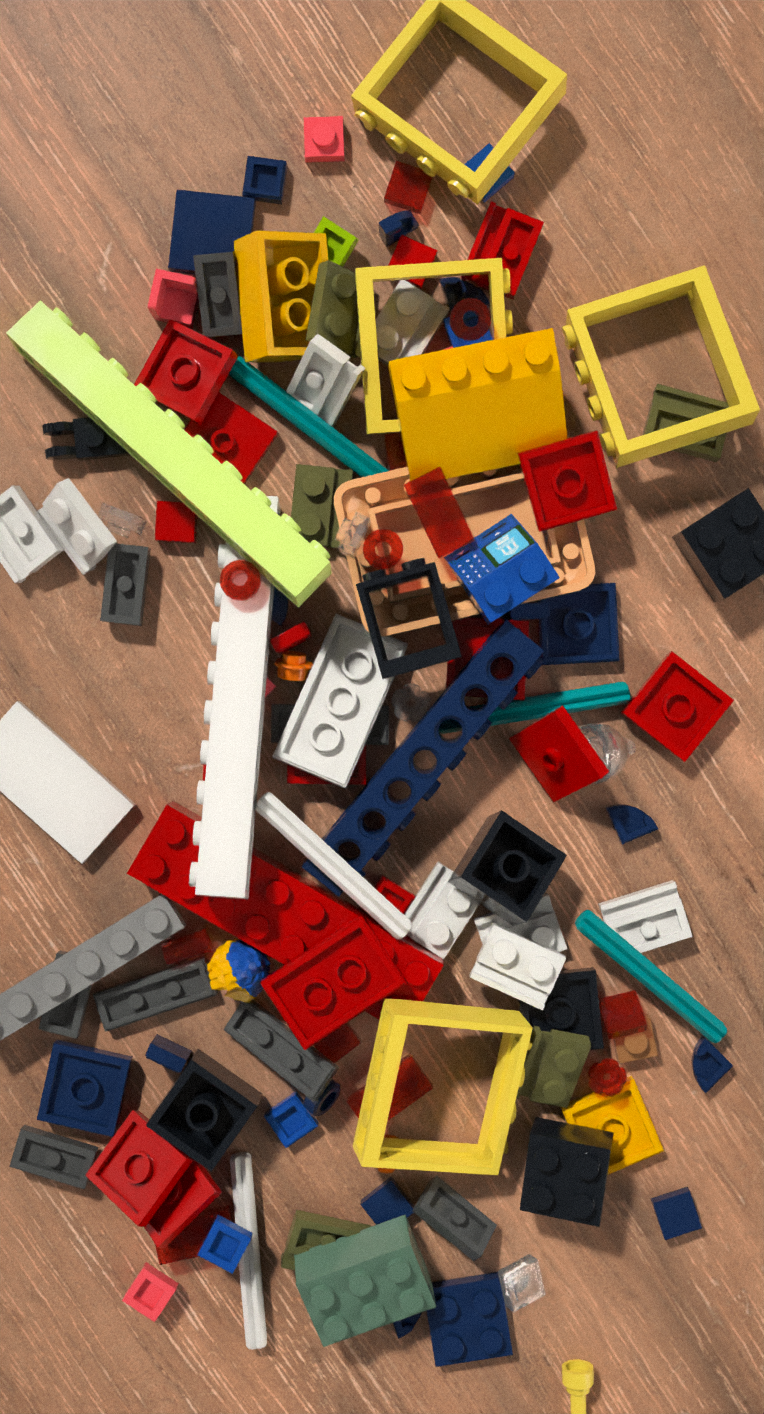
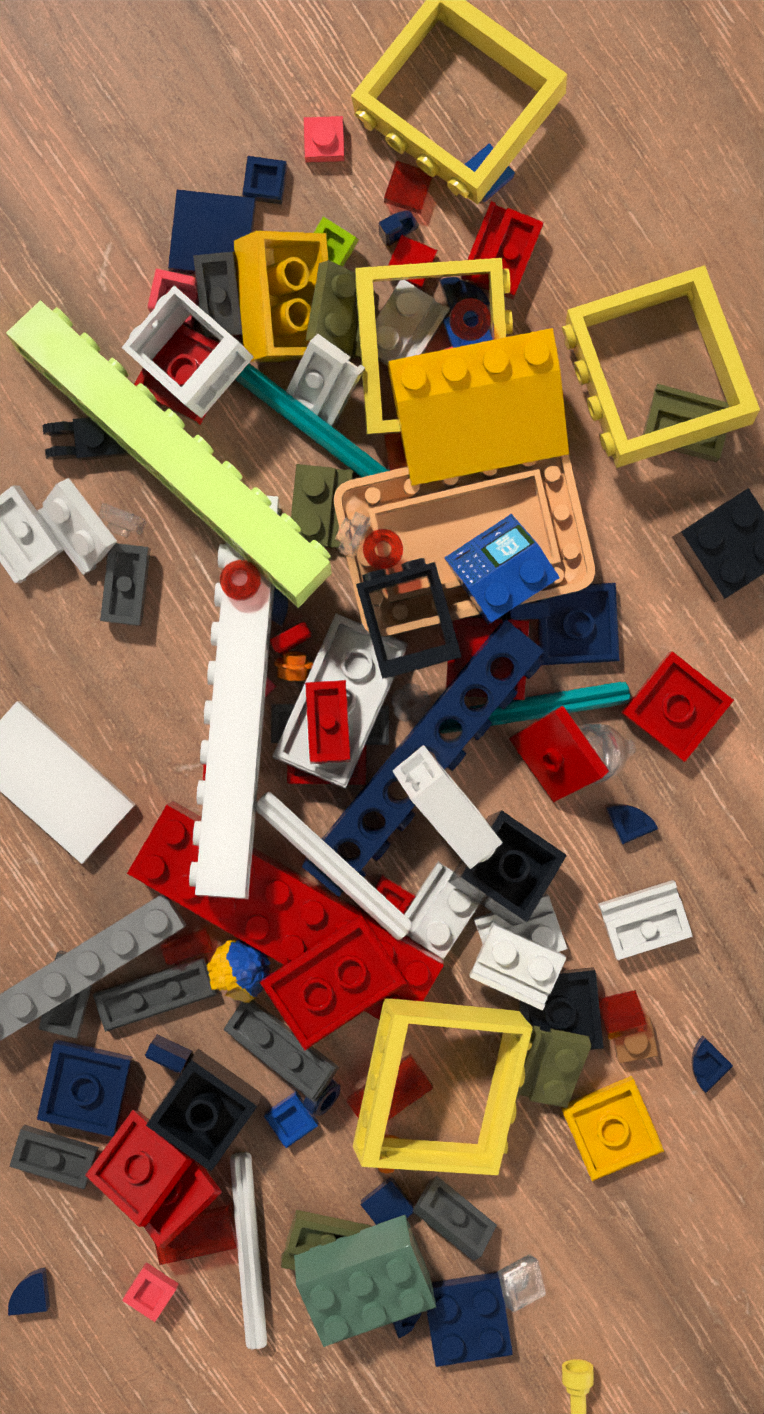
red tile [155,501,197,544] -> none
red plate [185,392,279,484] -> none
blue plate [198,1215,253,1274] -> none
clear red plate [313,1023,361,1063] -> none
clear red plate [404,467,476,558] -> none
red plate [517,430,617,532] -> none
black brick [520,1117,614,1227] -> none
teal axle [575,910,728,1043] -> none
clear red plate [588,1058,627,1097] -> none
dark blue tile [651,1187,702,1240] -> none
none -> dark blue tile [8,1267,50,1316]
none -> white window [122,286,254,418]
none -> red plate [305,680,351,764]
none -> white window [392,745,503,869]

